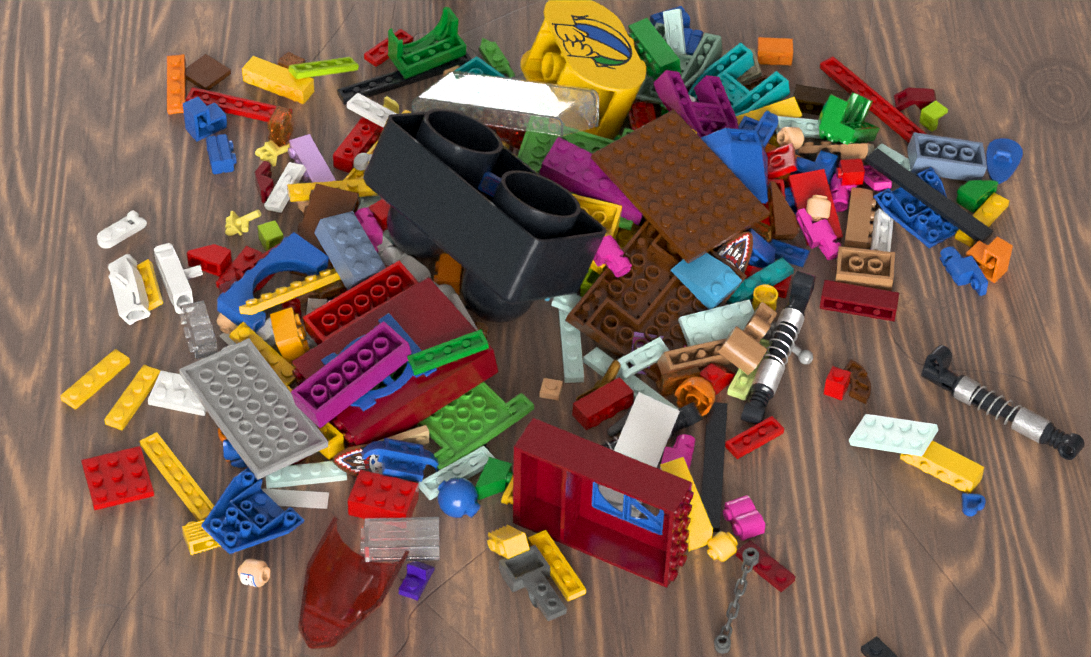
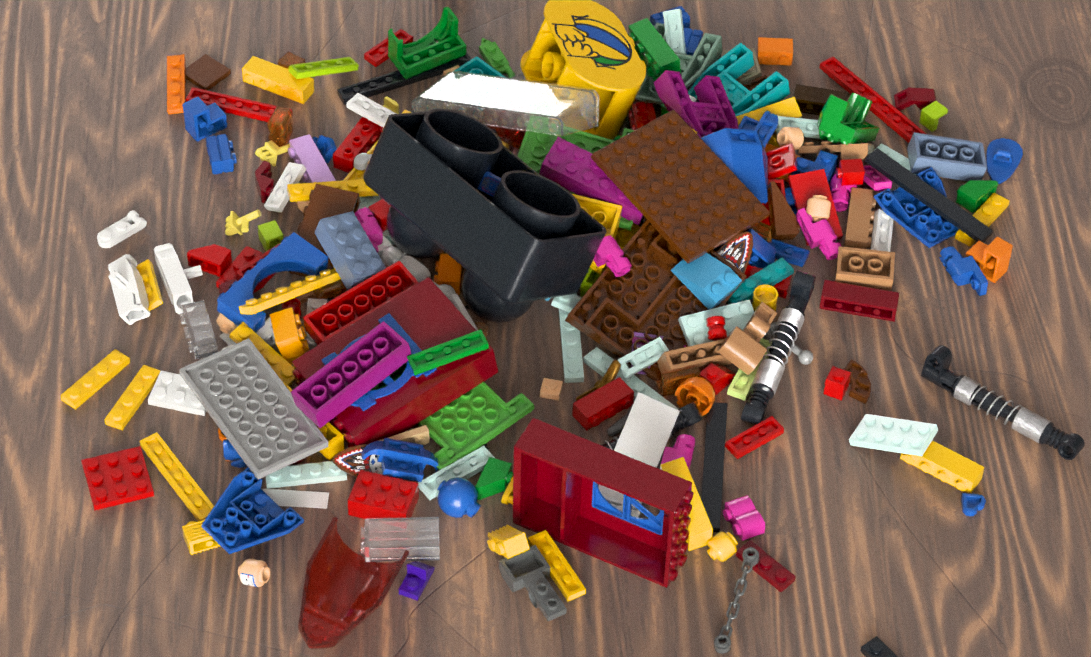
none -> blue slope [312,135,337,163]
none -> red wheel [706,316,727,341]

